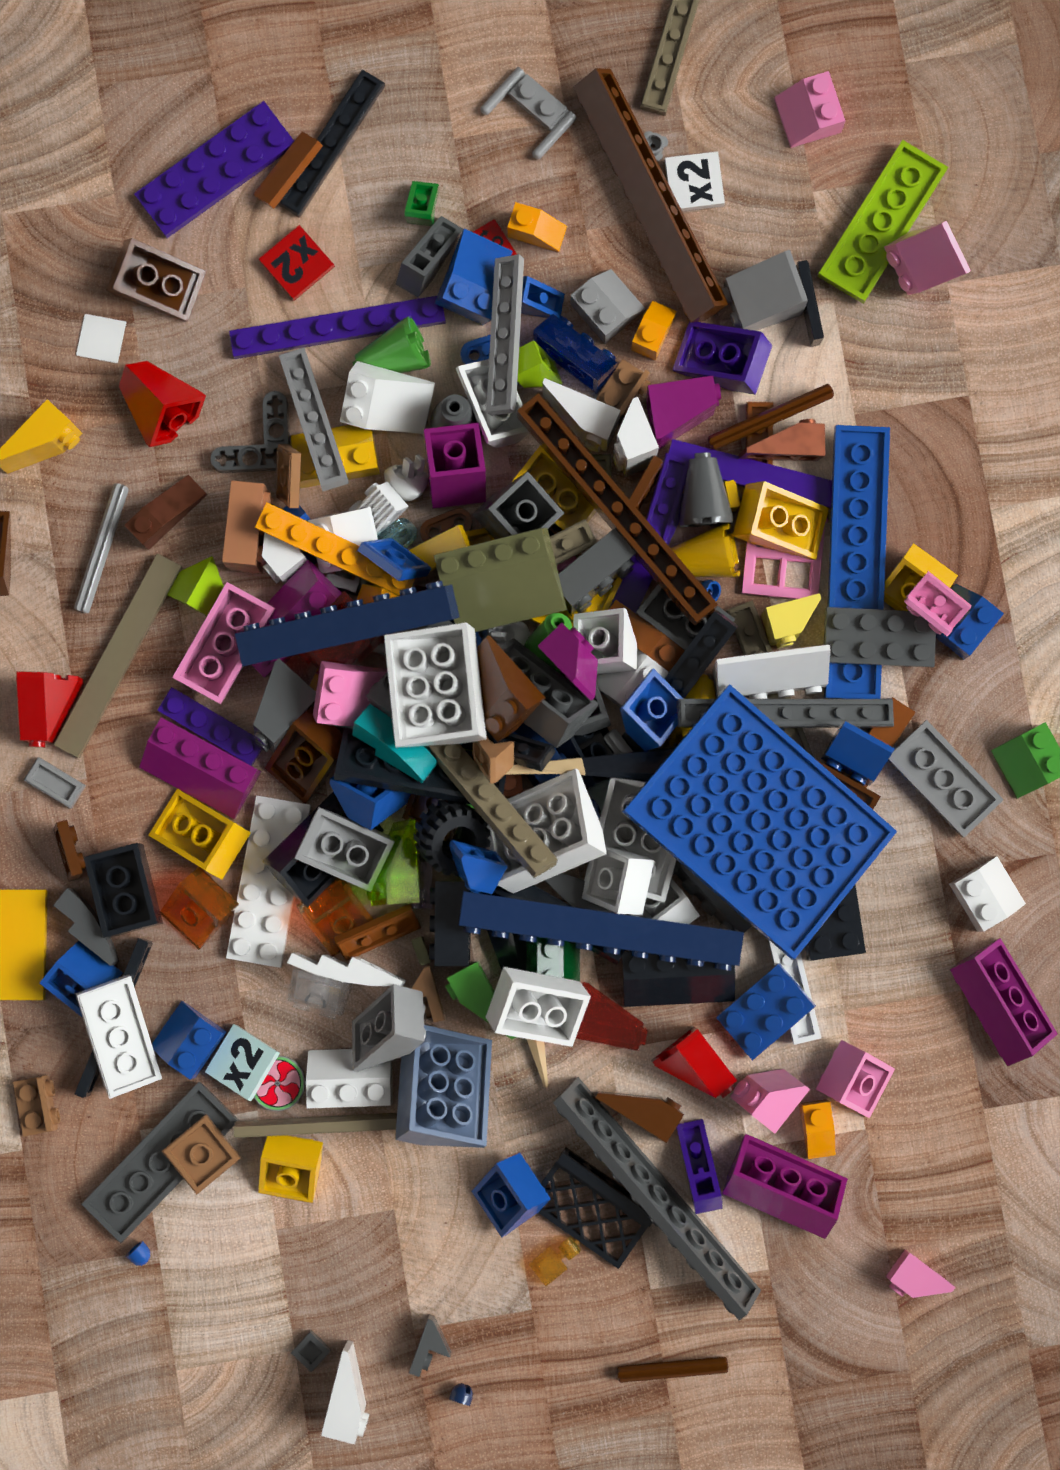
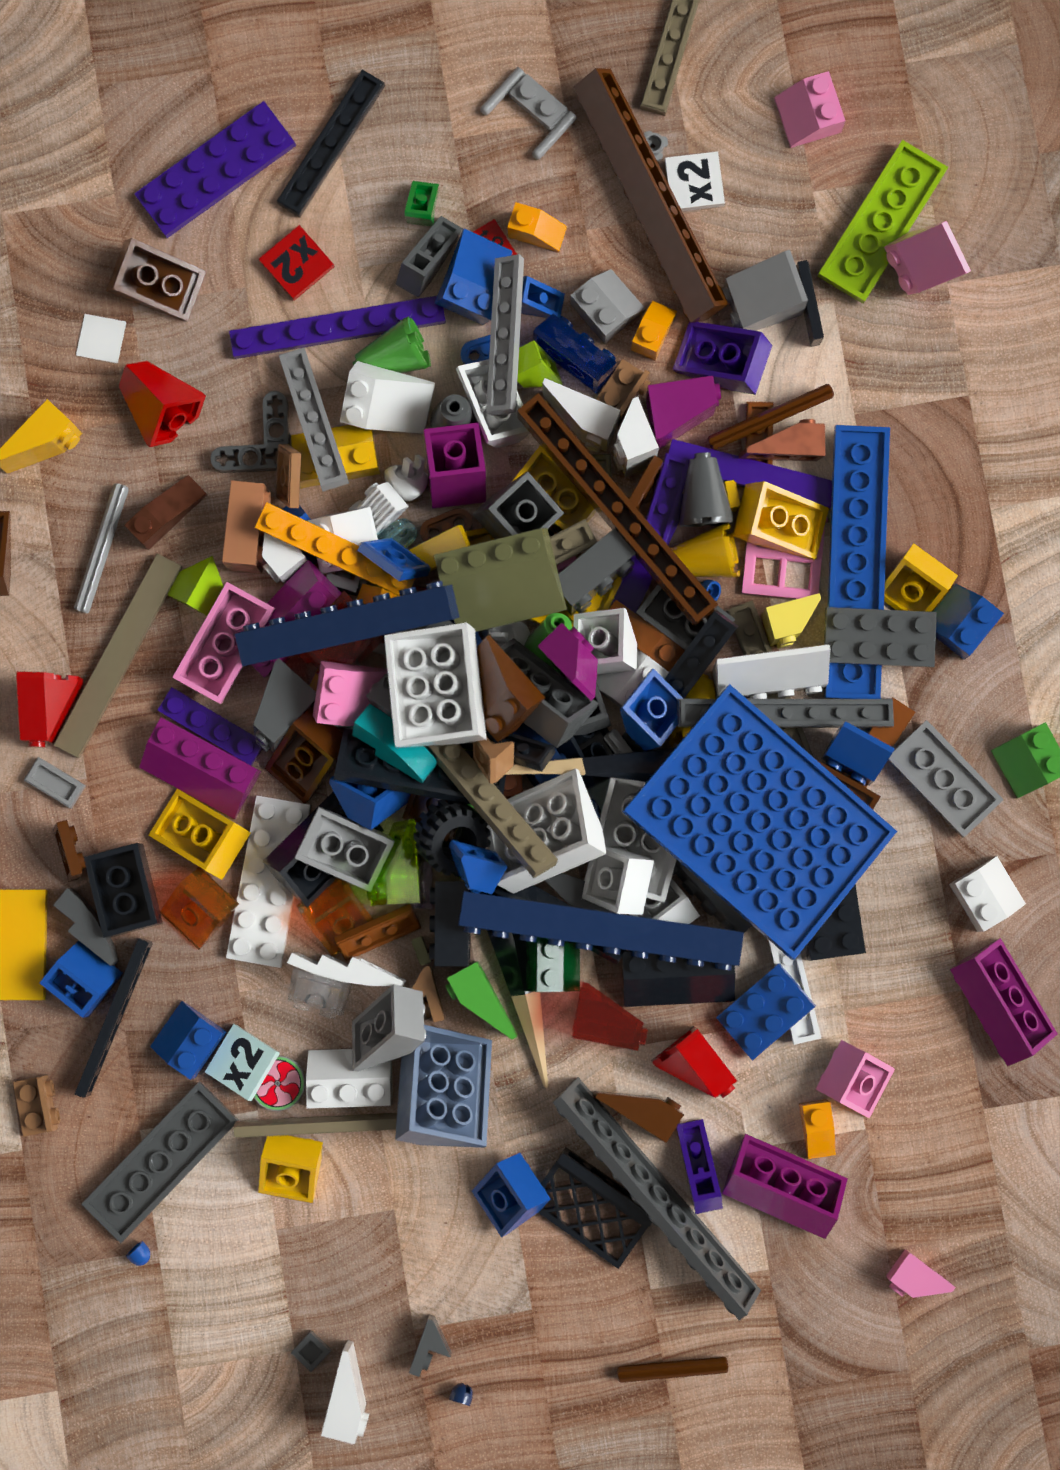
white tile [75,974,162,1099] -> none
medium nougat tile [162,1114,241,1195] -> none
dark orange tile [253,131,323,209] -> none
white brick [486,967,591,1047] -> none
clear yellow plate [528,1236,581,1286] -> none
bright pink slope [730,1069,810,1133] -> none
bright pink bracket [904,571,972,636] -> none

